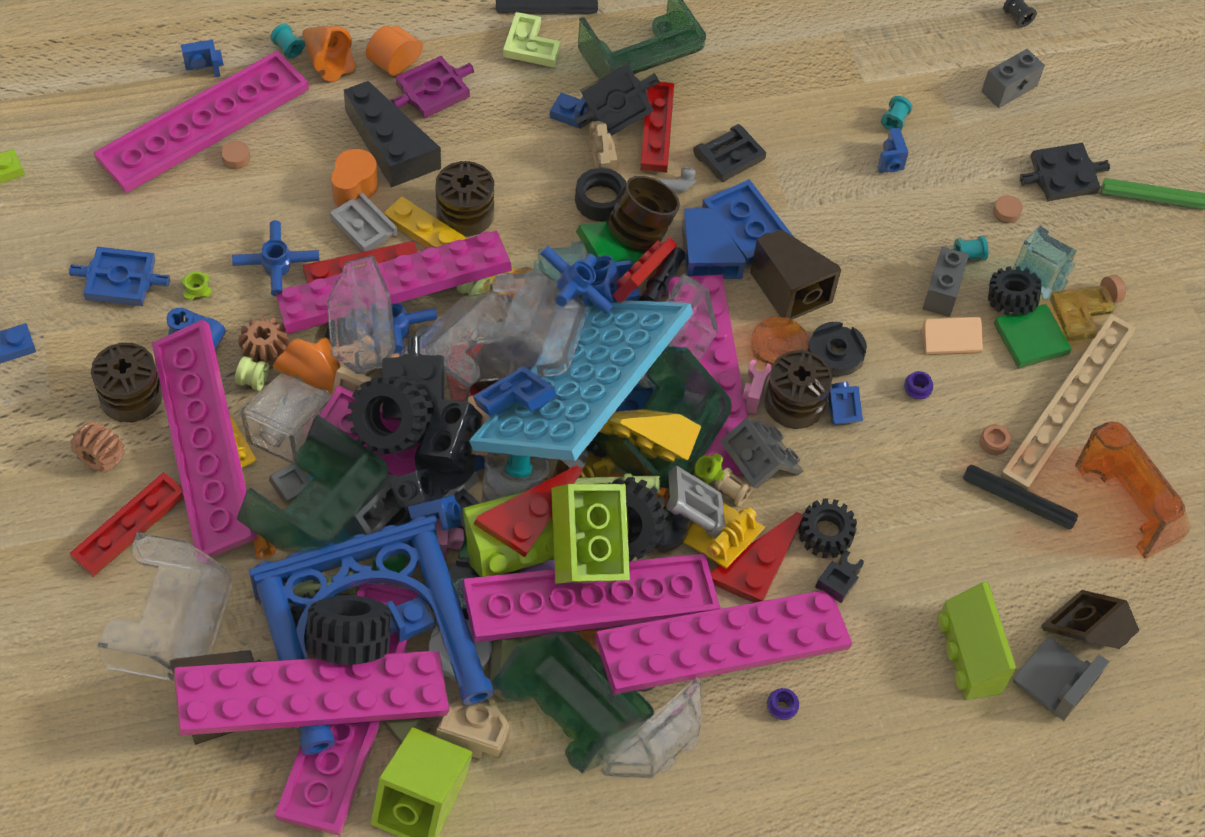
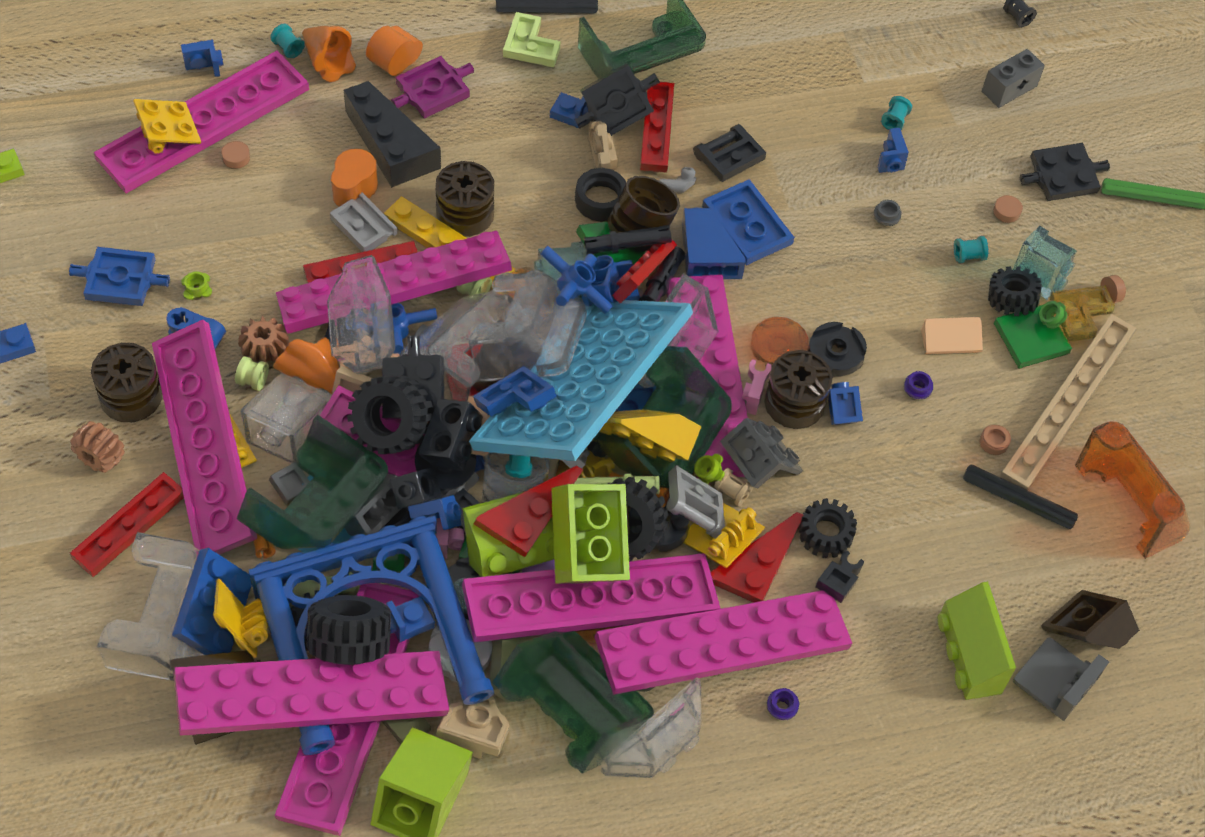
blue bar [232,220,320,296] -> none
dark brown slope [750,229,841,323] -> none
dark grey brick [923,247,969,317] -> none
none -> yellow hinge [133,99,201,154]
none -> blue plate [172,548,252,655]
none -> yellow hinge [213,578,268,659]
none -> black pin [584,224,672,255]
none -> dark grey plate [874,199,902,226]
none -> bright green plate [1039,301,1067,329]

